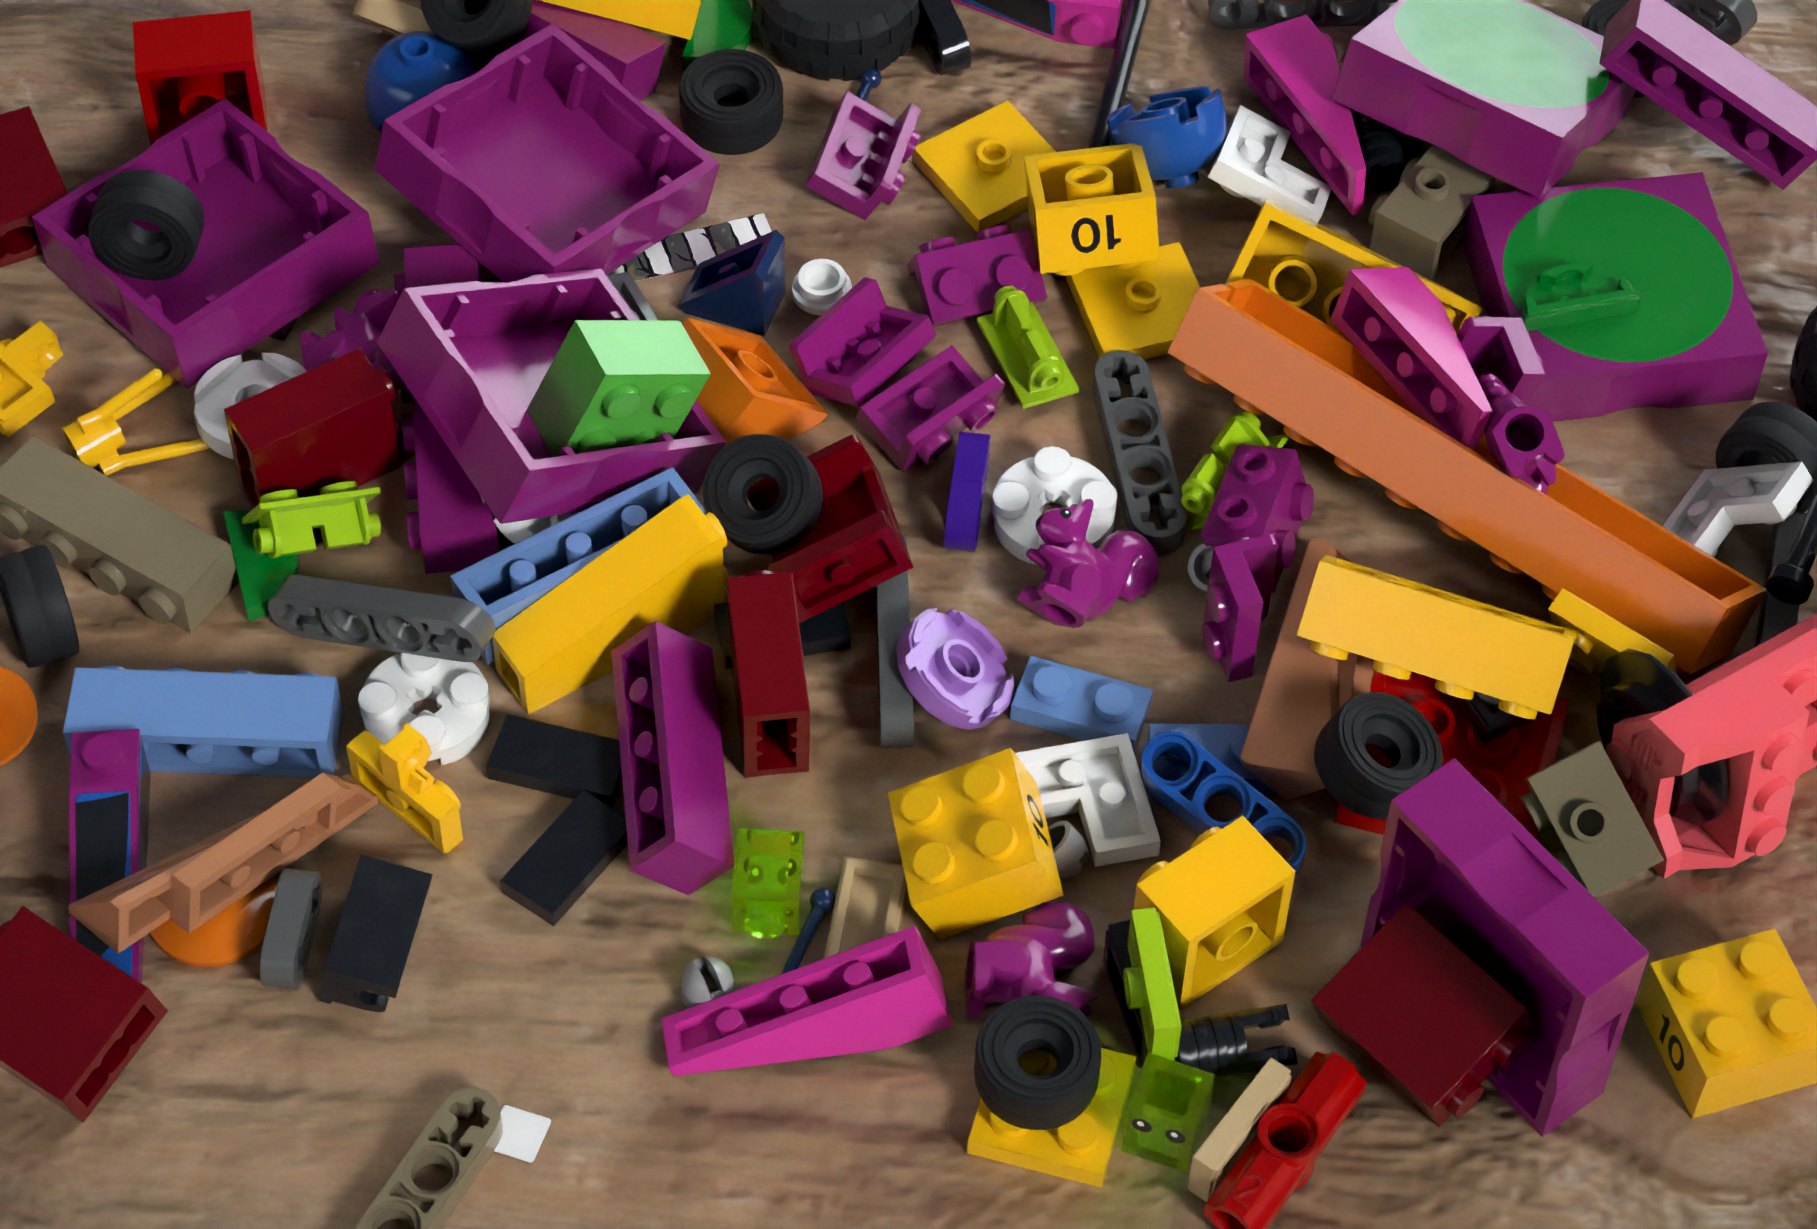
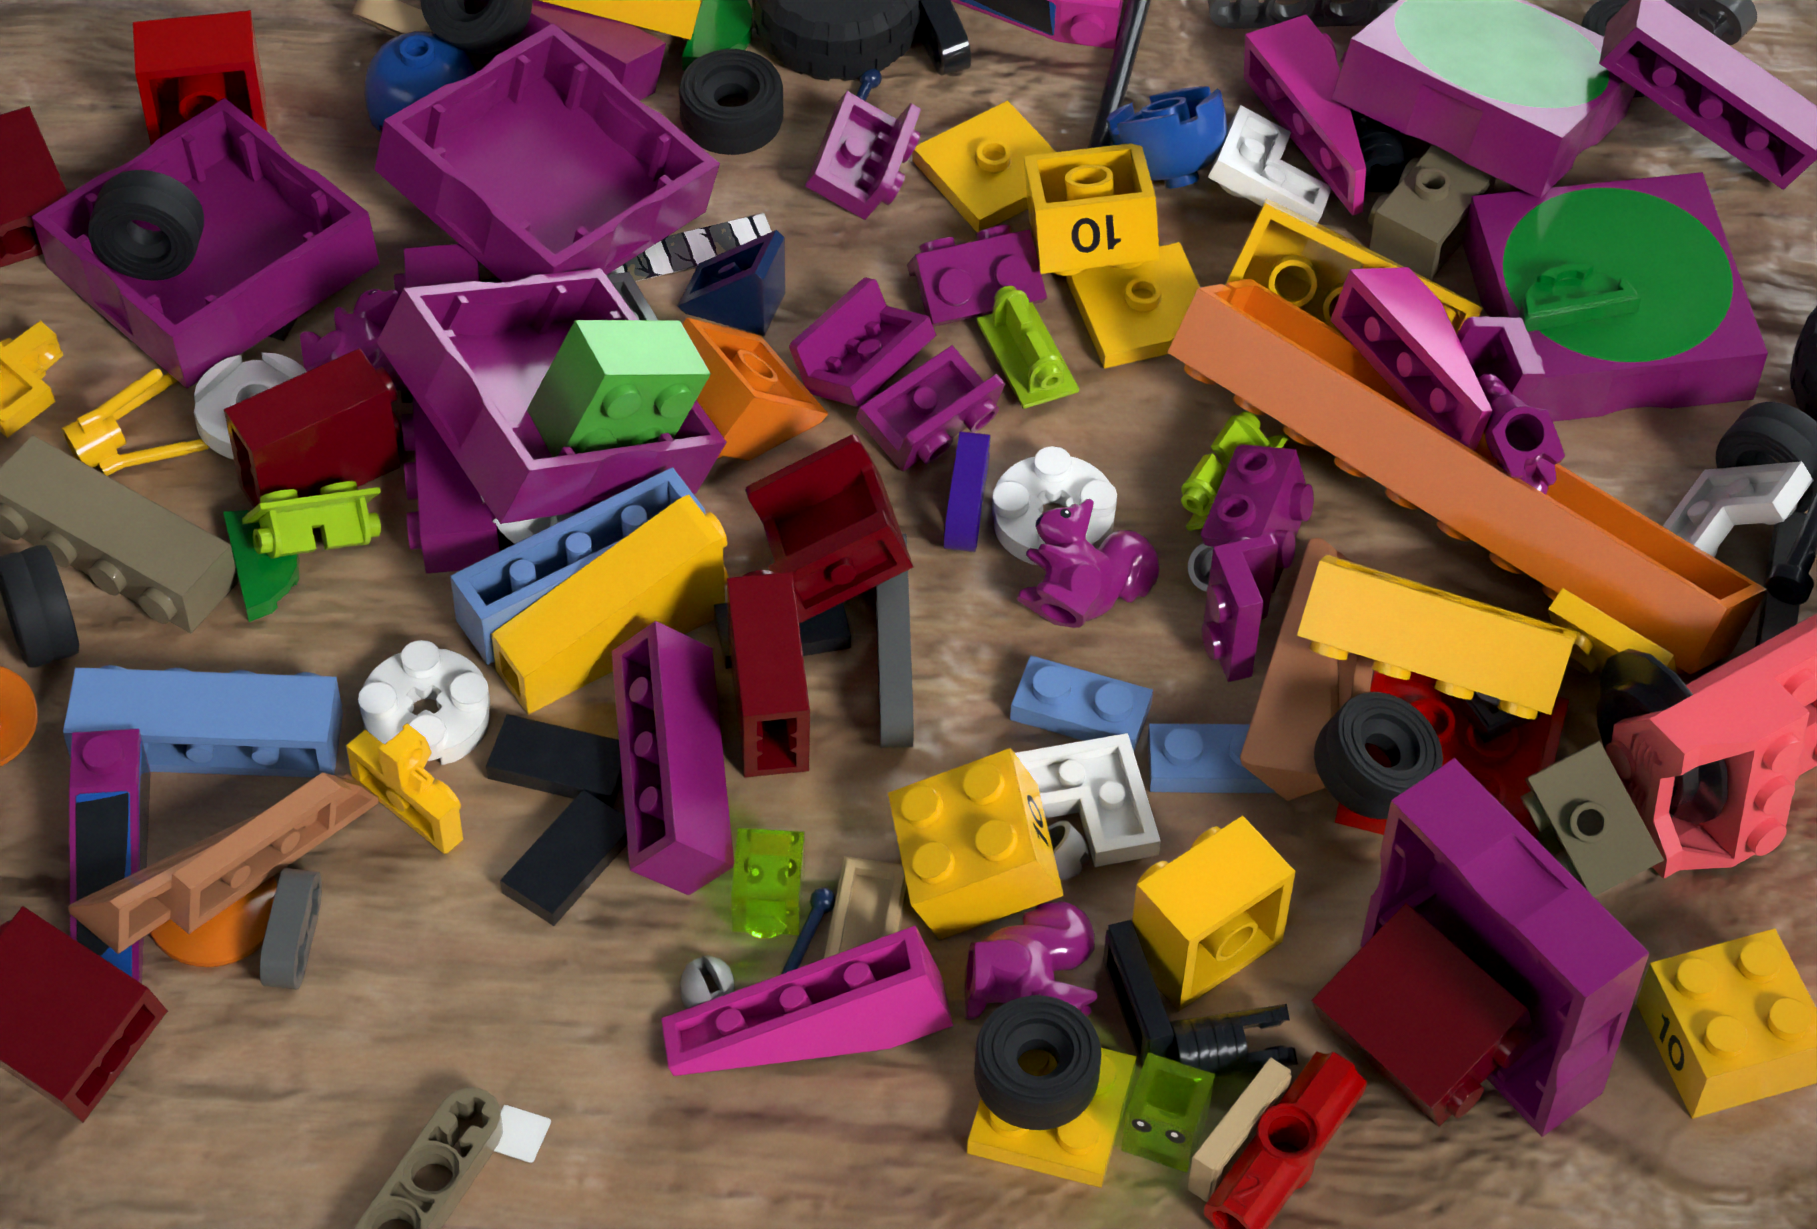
dark grey beam [268,575,496,662] -> none
black hinge [318,854,433,1012] -> none
black tyre [702,434,823,554] -> none
white plate [792,259,852,315] -> none
medium lavender plate [896,608,1015,730] -> none
dark grey beam [1093,350,1186,556] -> none
lime plate [1123,907,1182,1065] -> none
blue beam [1141,731,1306,877] -> none

